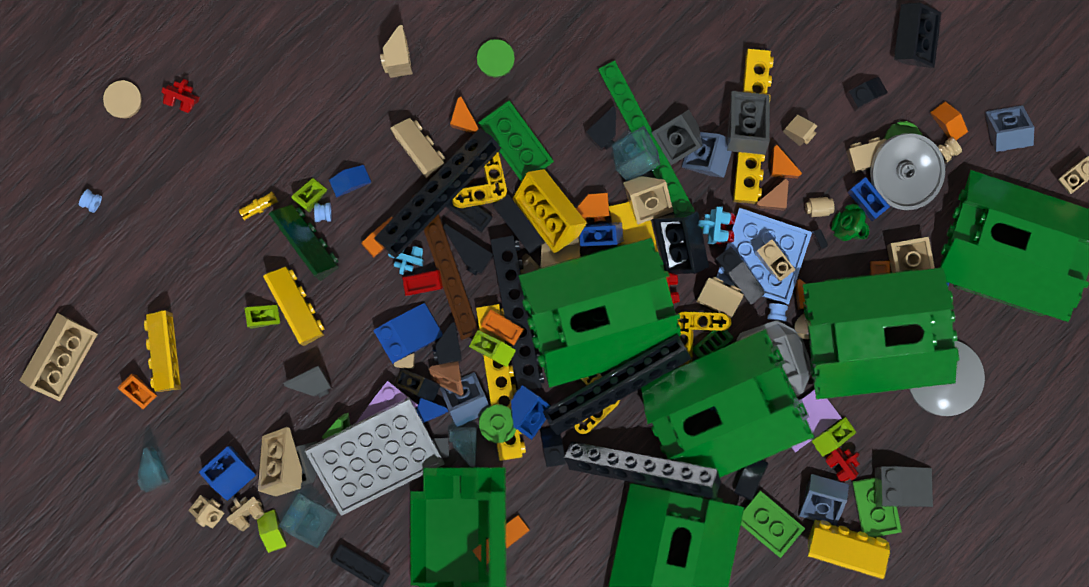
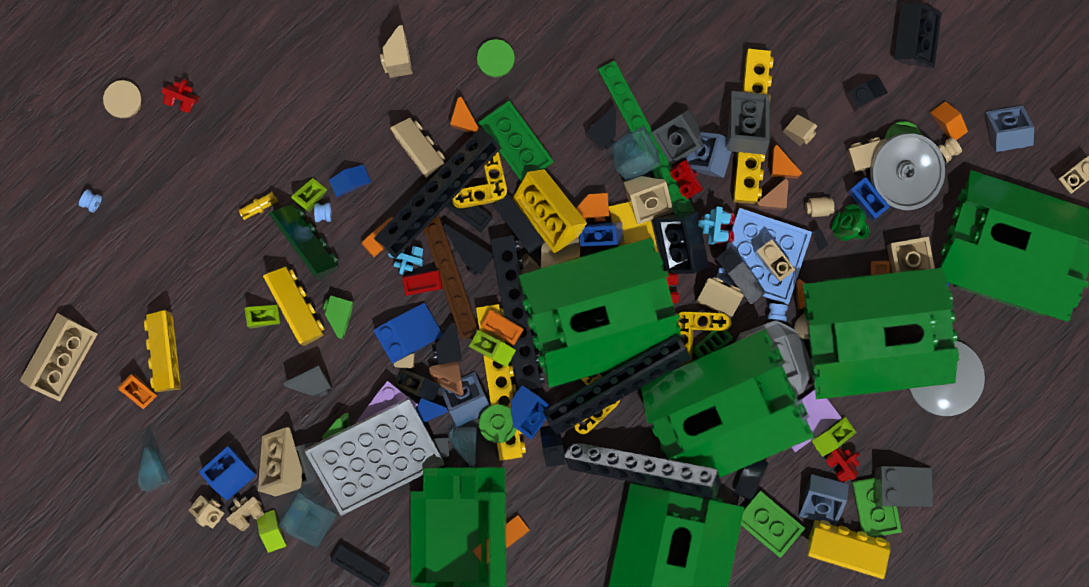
none -> bright green slope [323,296,354,340]
none -> red hips [670,160,703,199]

